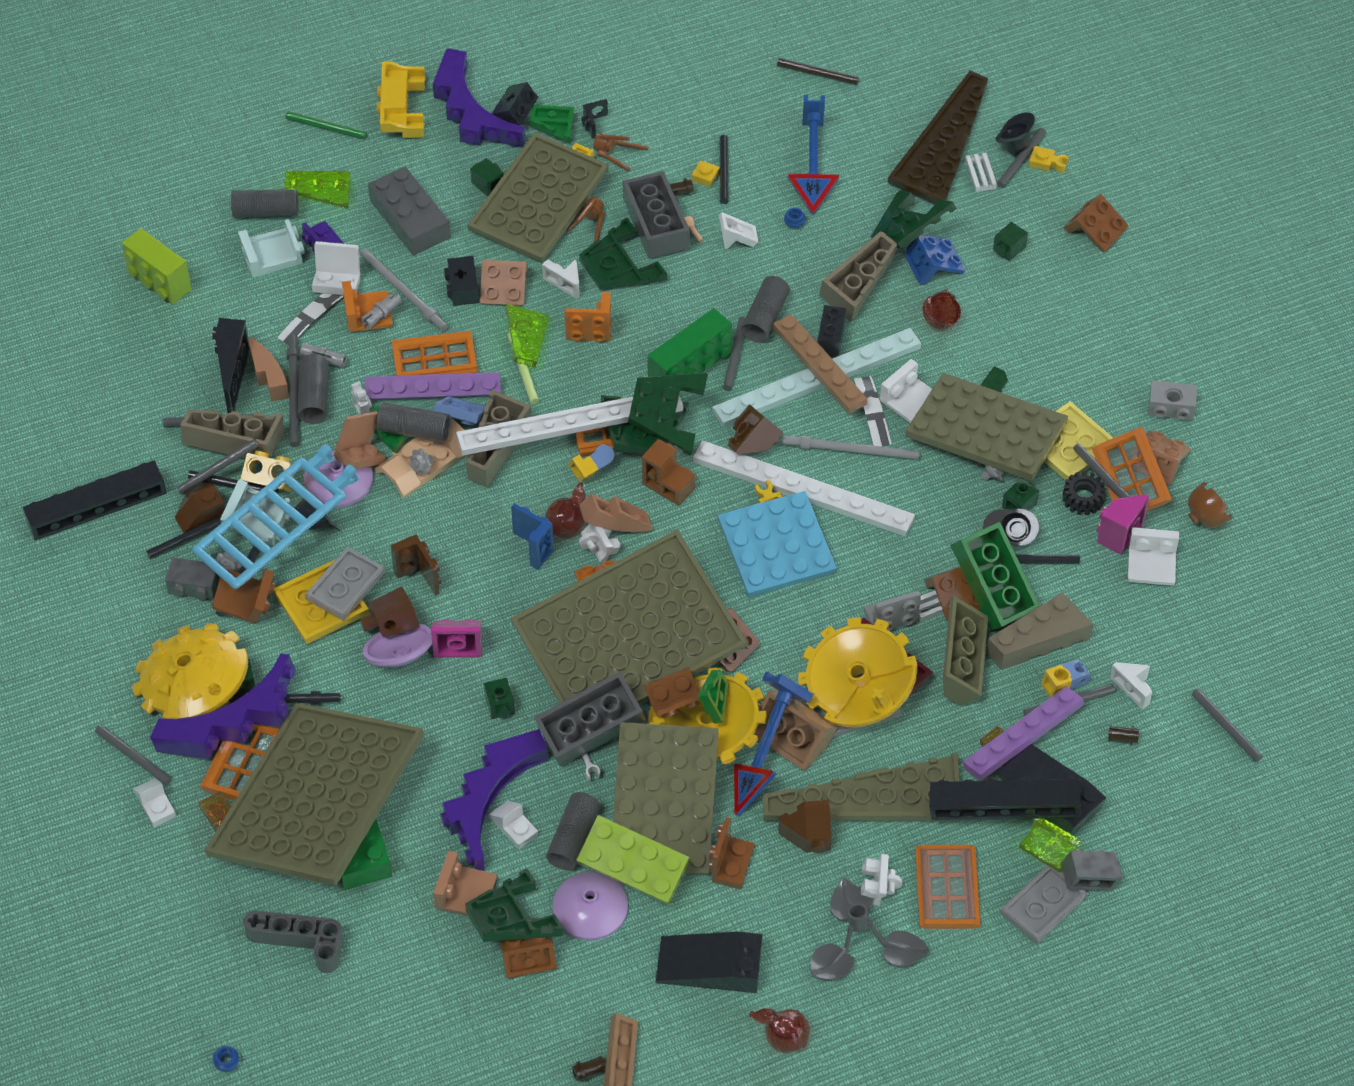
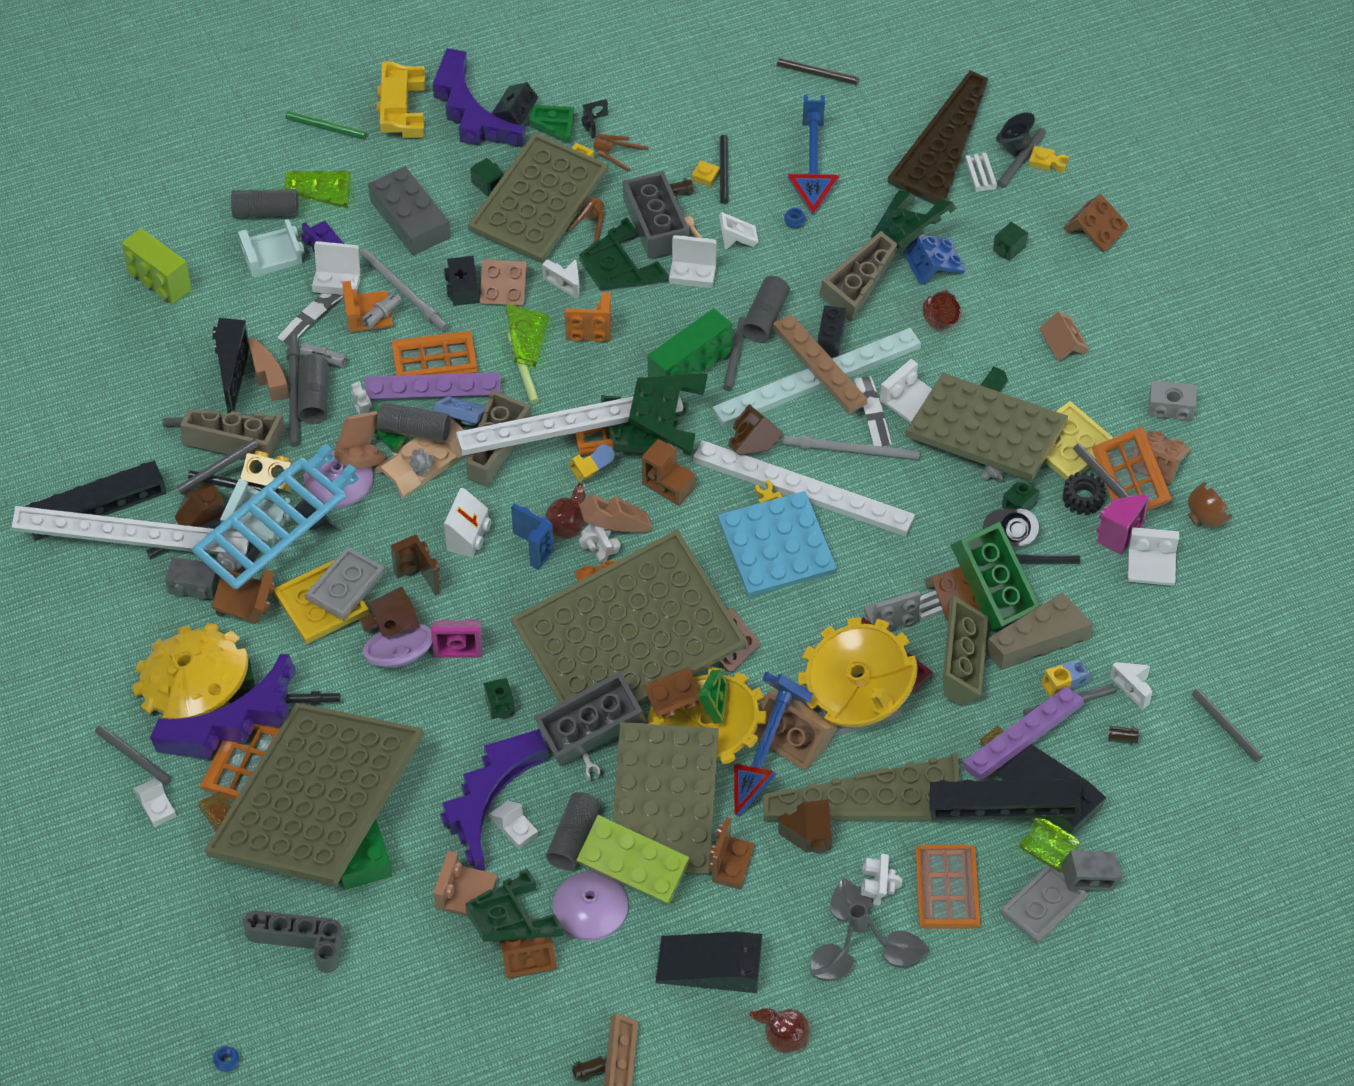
none -> white plate [12,506,249,557]
none -> white slope [444,488,491,558]
none -> white bracket [669,235,717,288]
none -> nougat panel [1040,311,1089,361]

